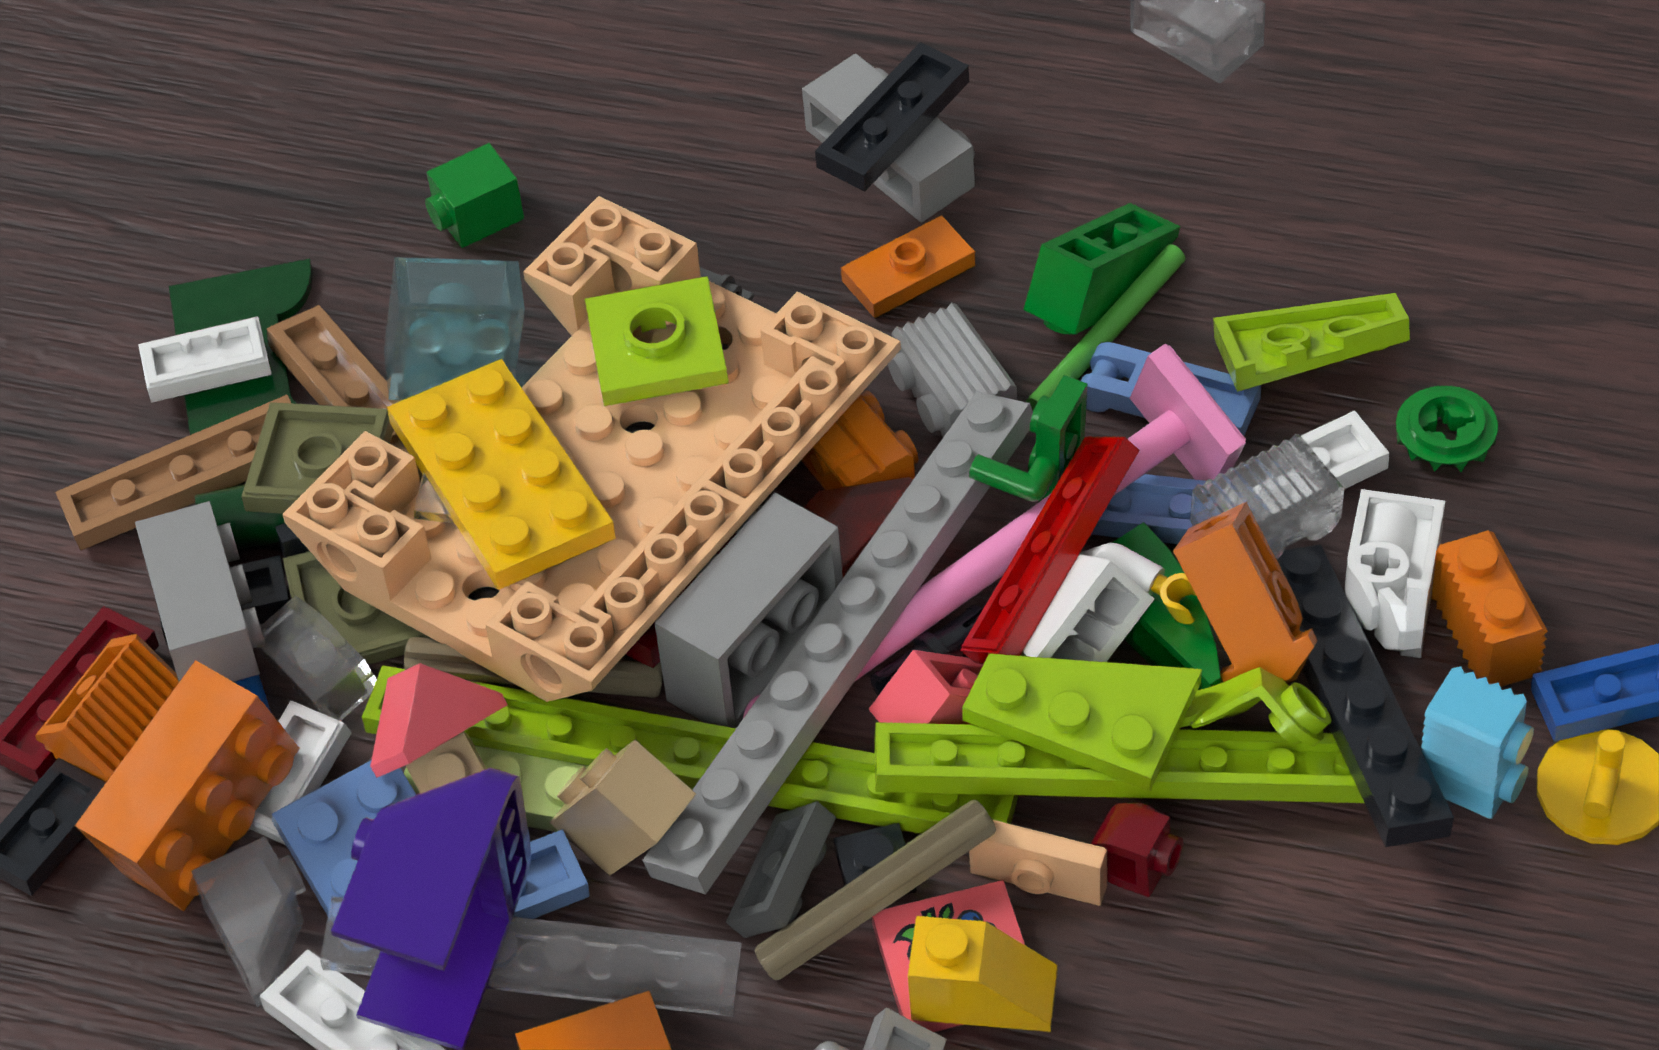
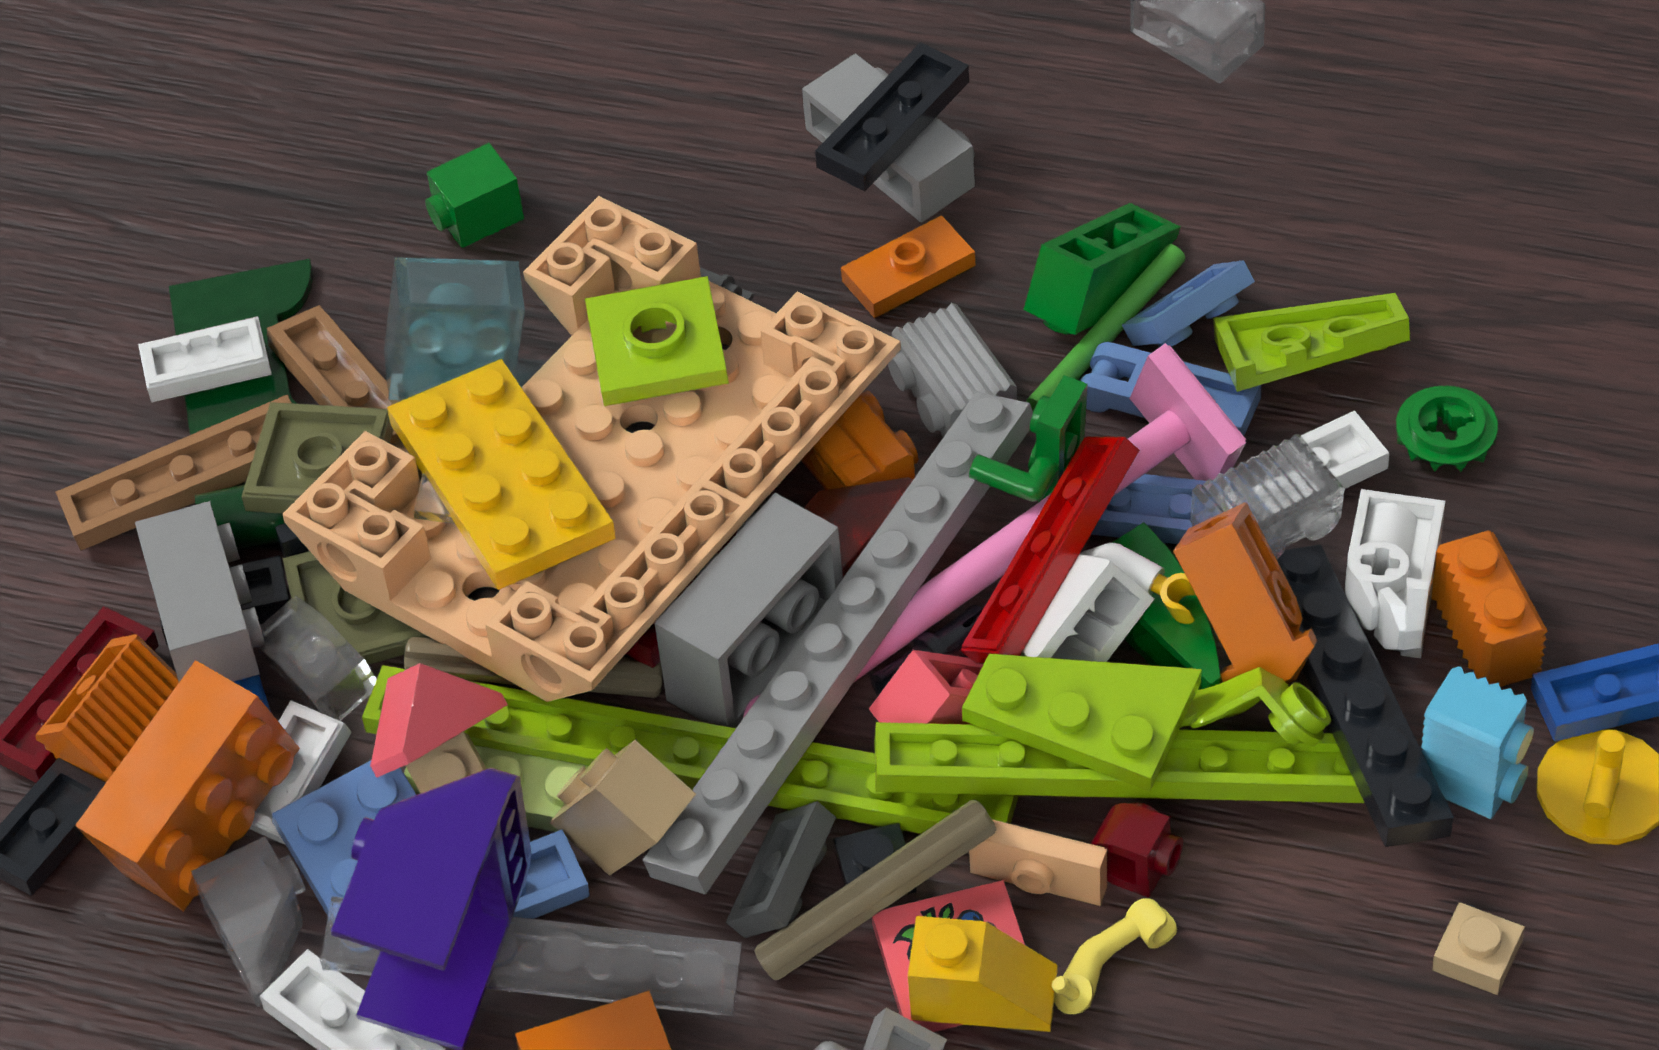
none -> light yellow piece [1052,898,1177,1015]
none -> medium blue plate [1122,260,1255,347]
none -> tan plate [1432,902,1525,995]

